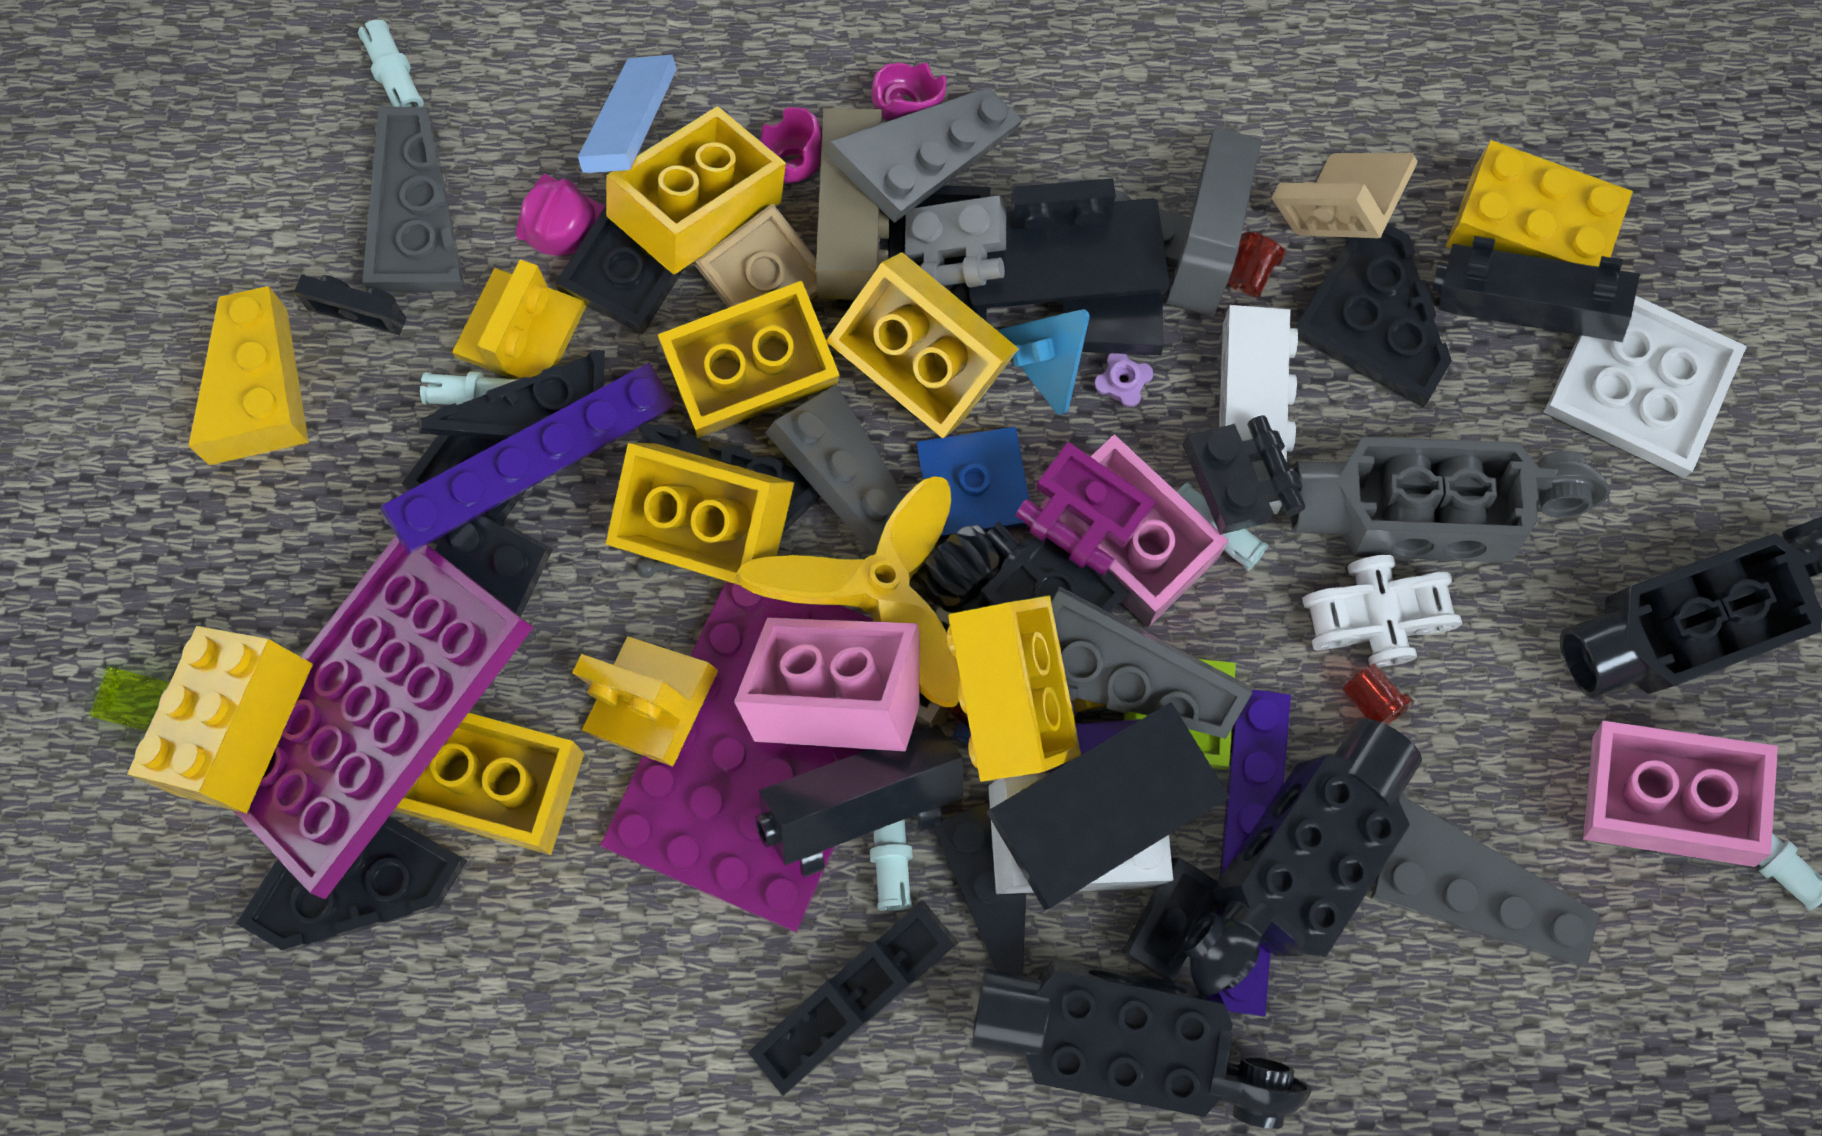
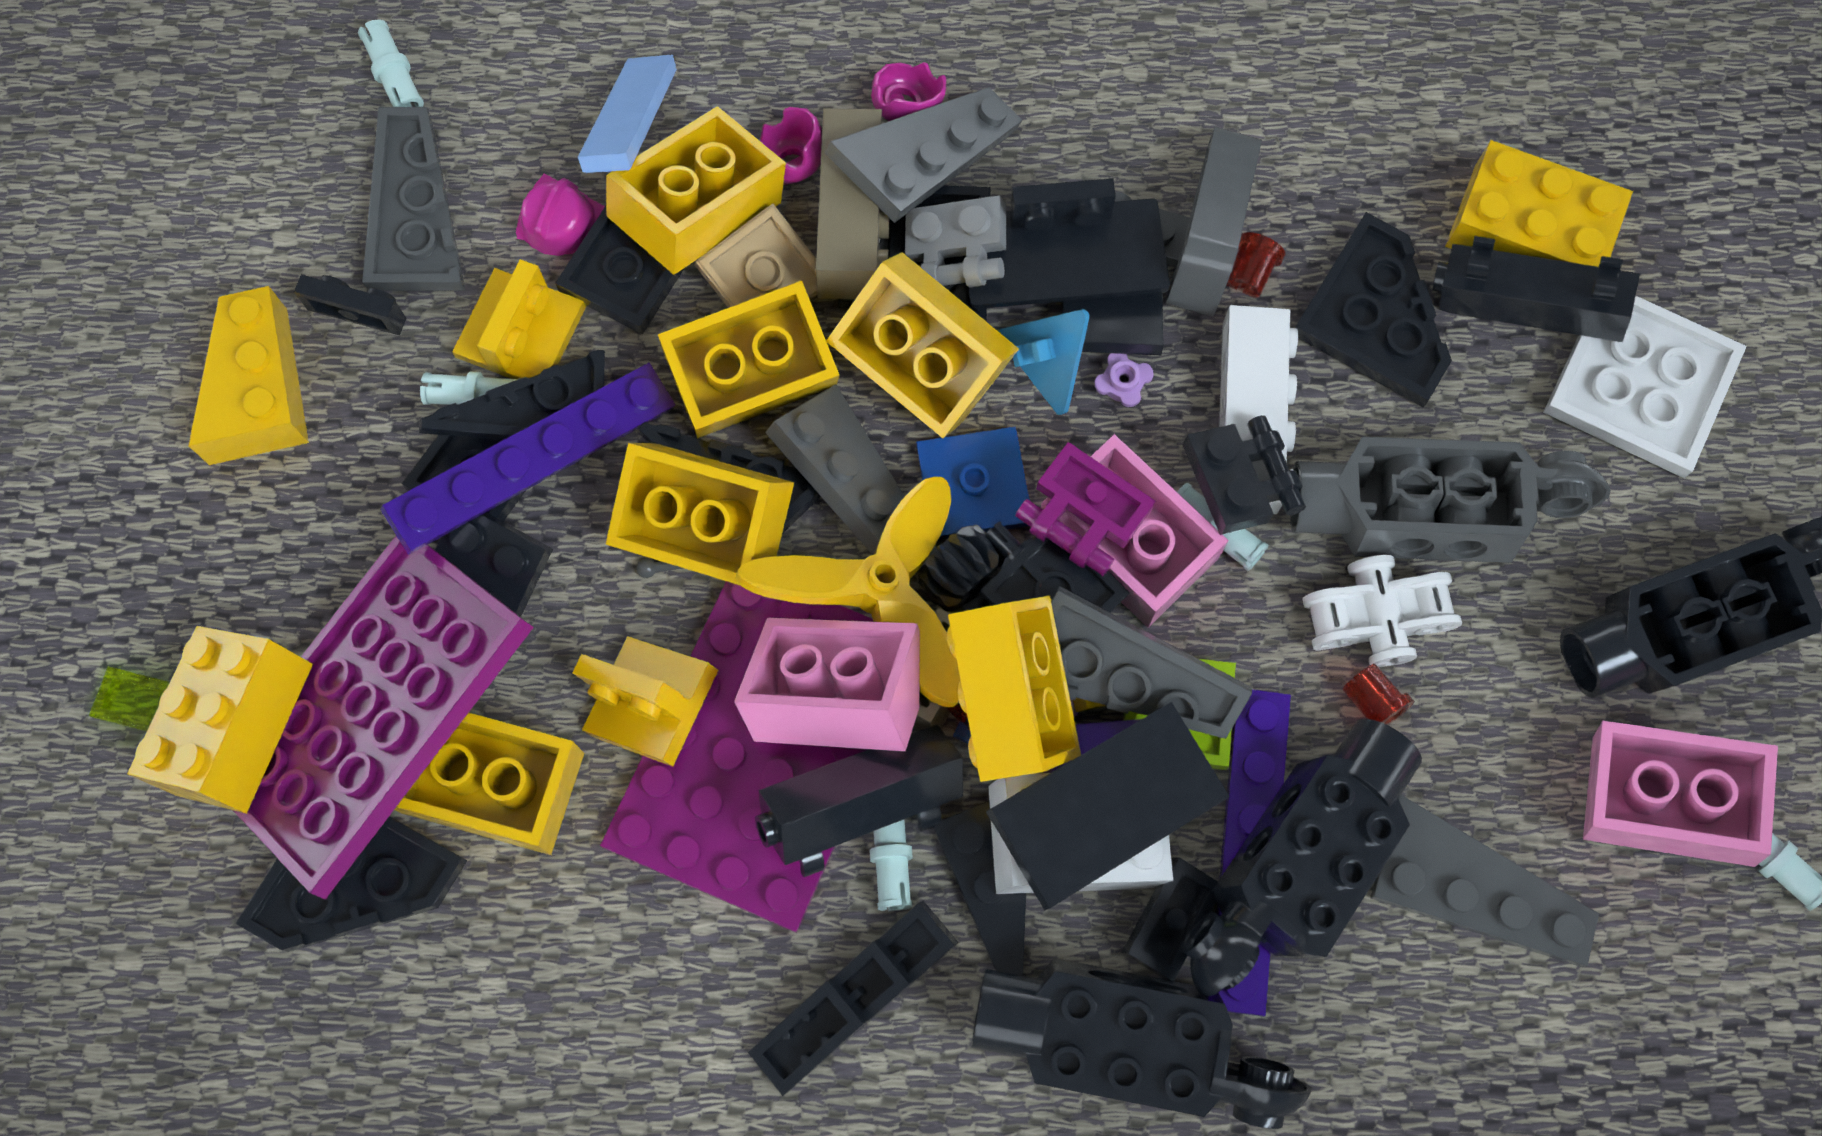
tan bracket [1271,153,1418,238] -> none

